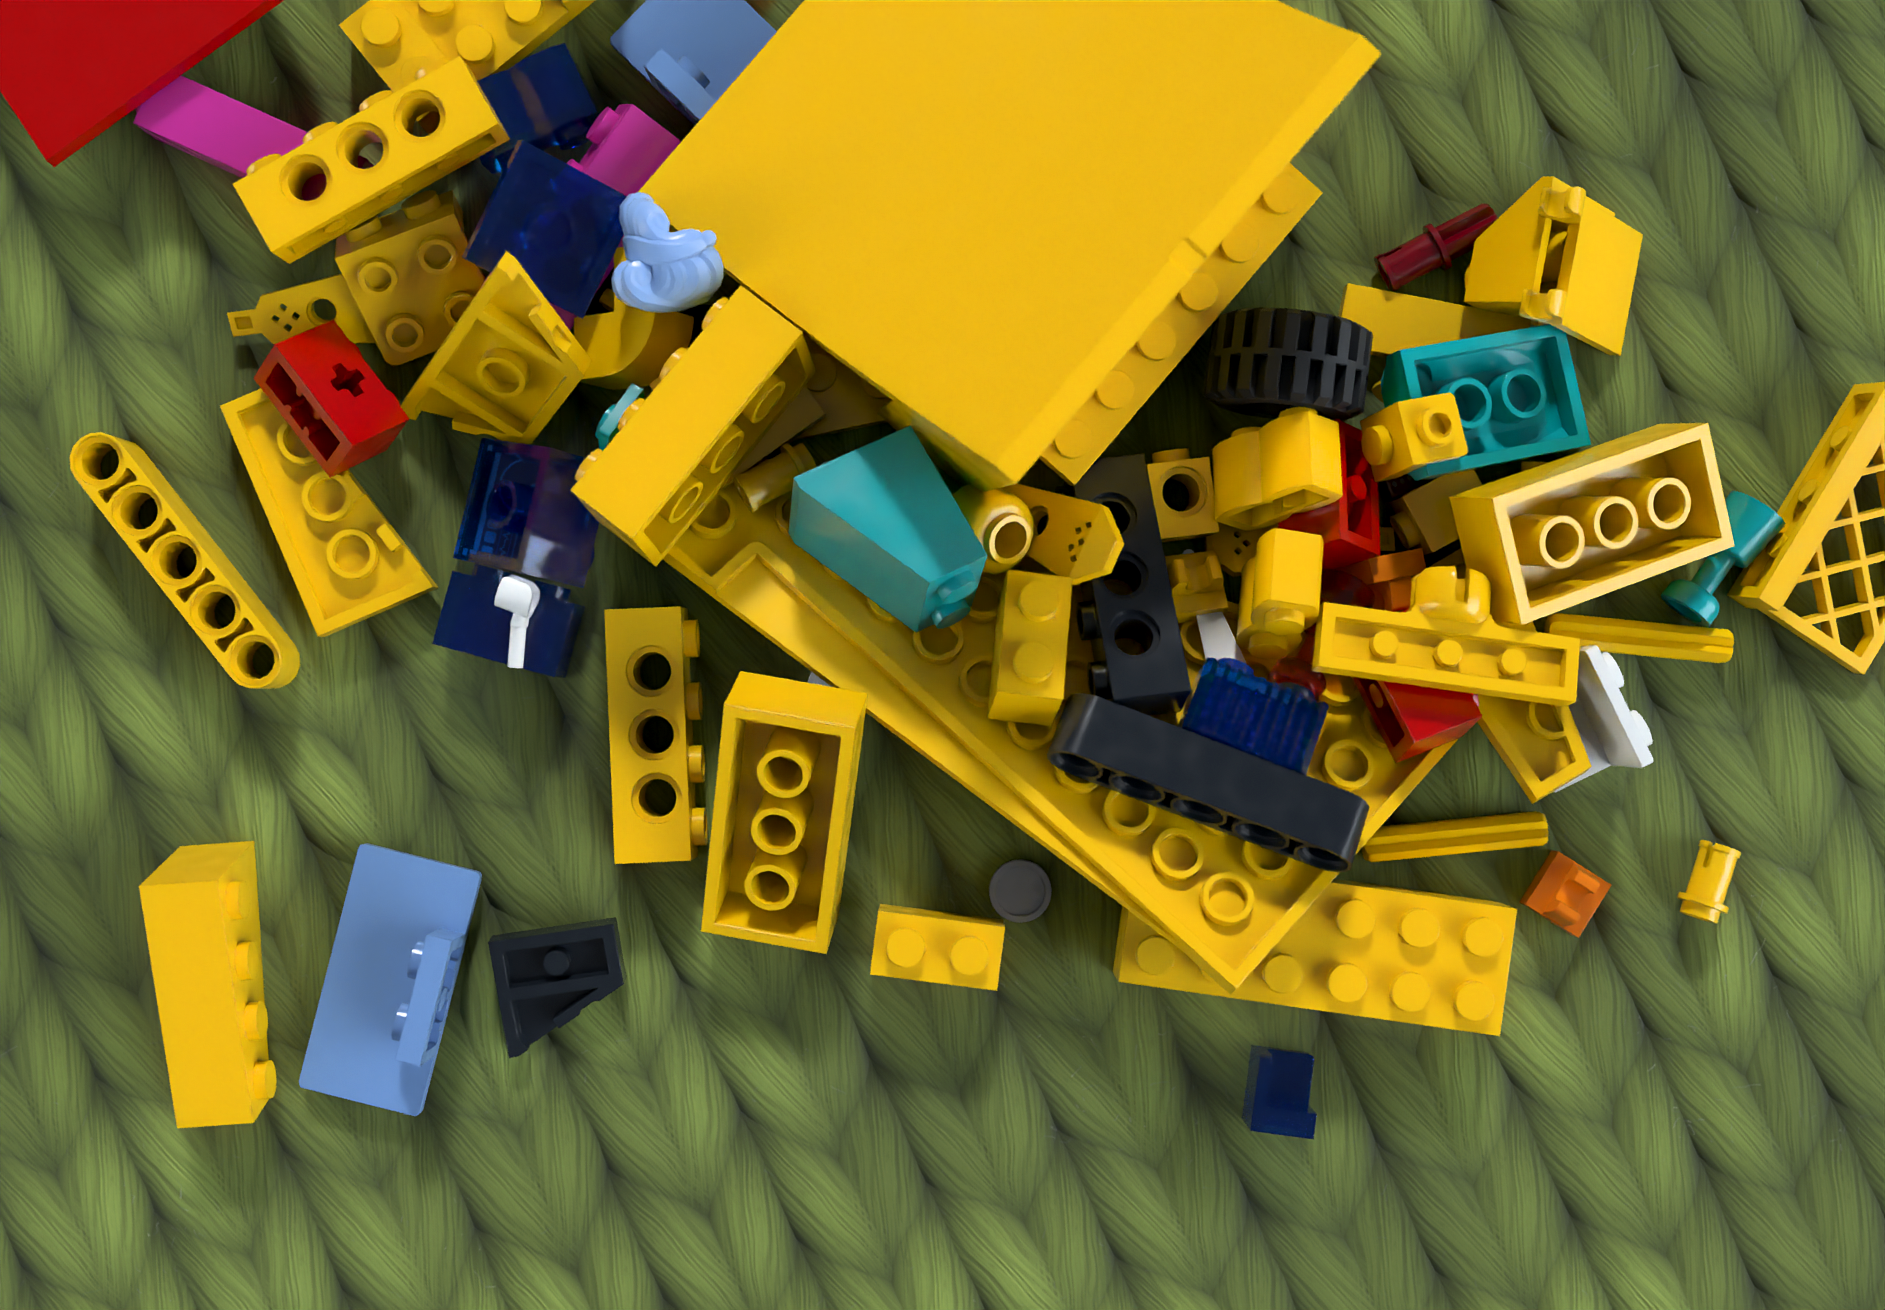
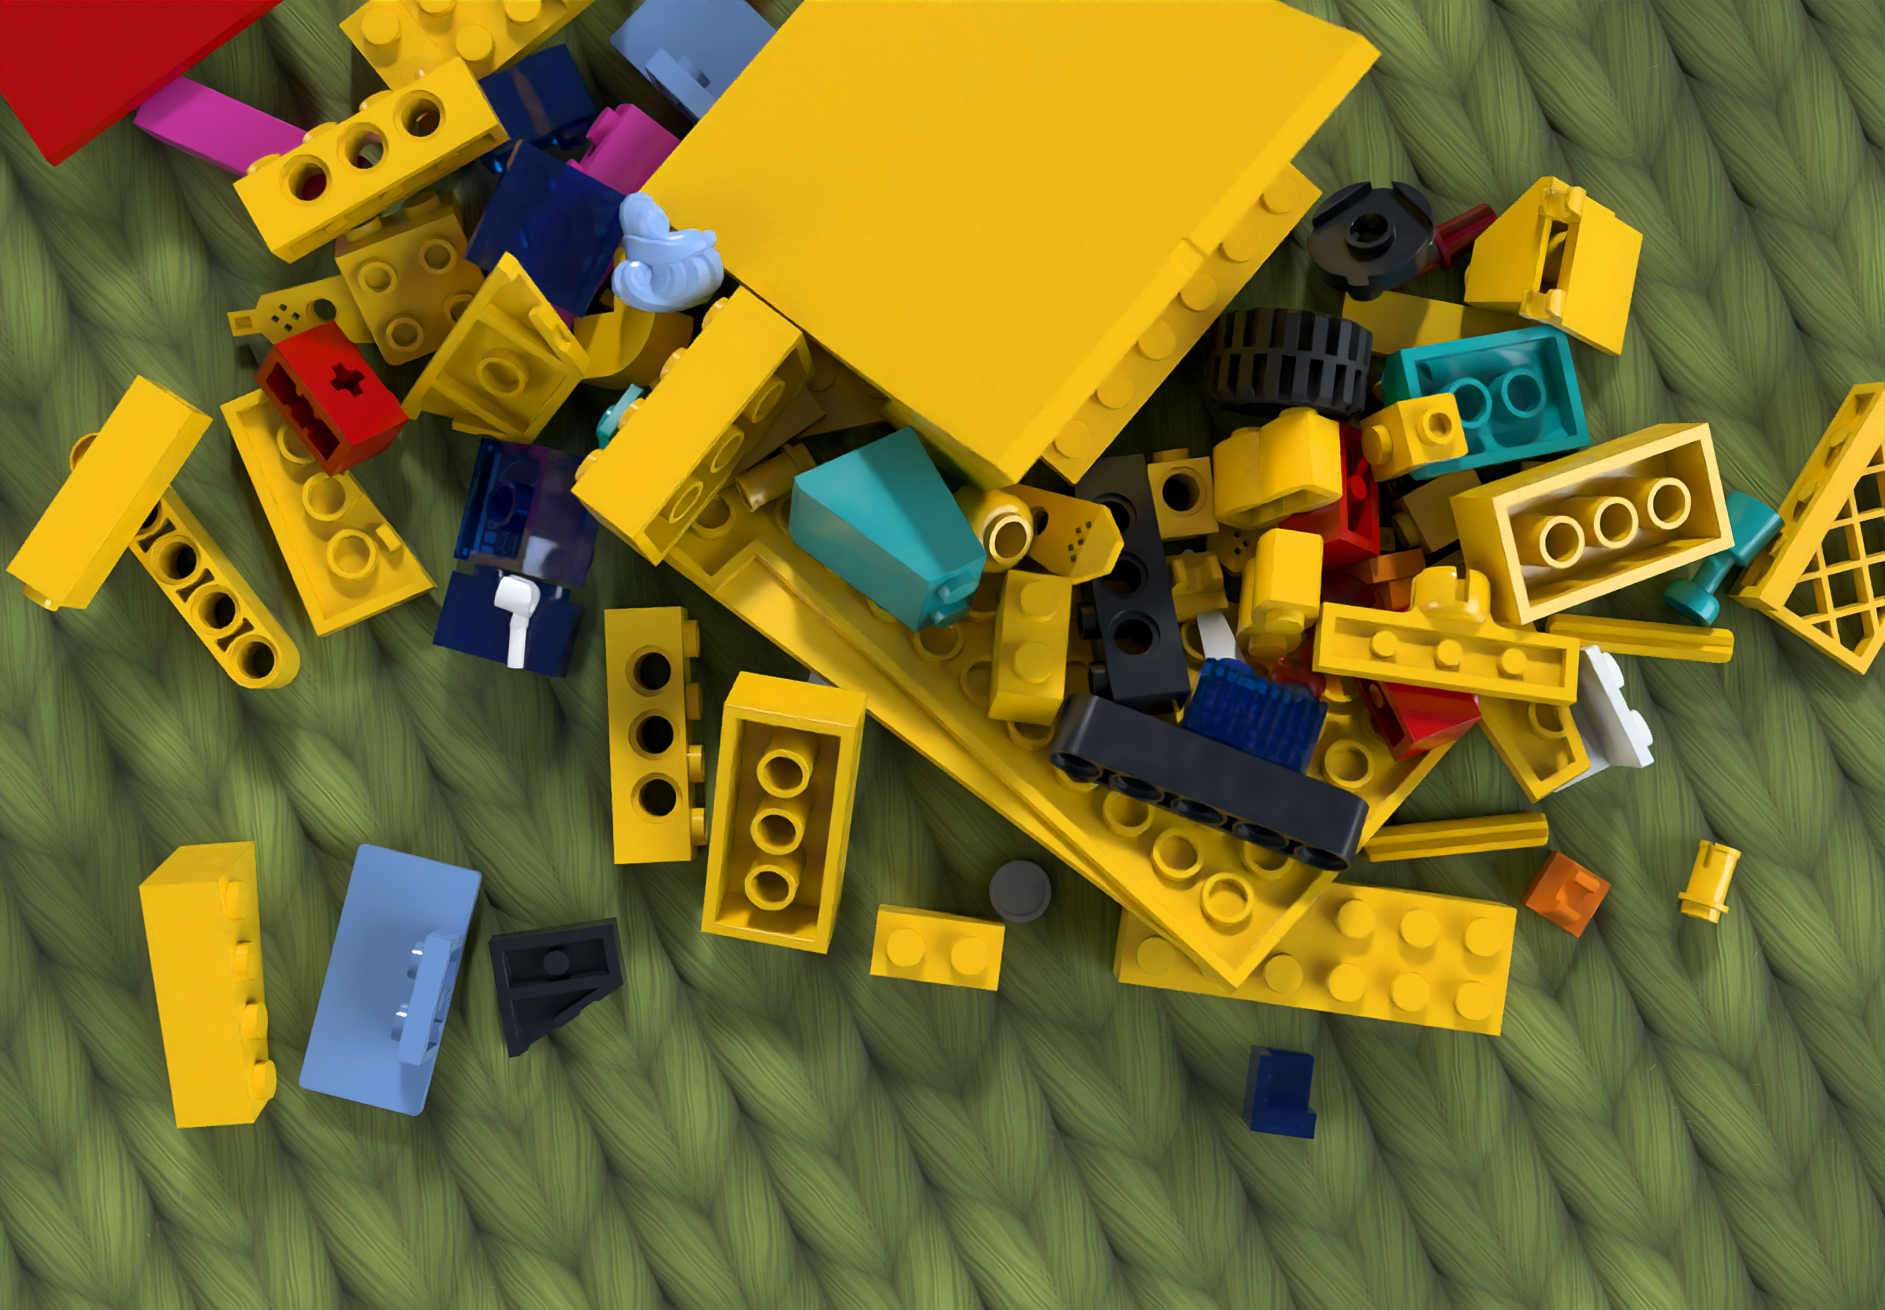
none -> yellow brick [6,375,214,611]
none -> black plate [1307,181,1438,302]

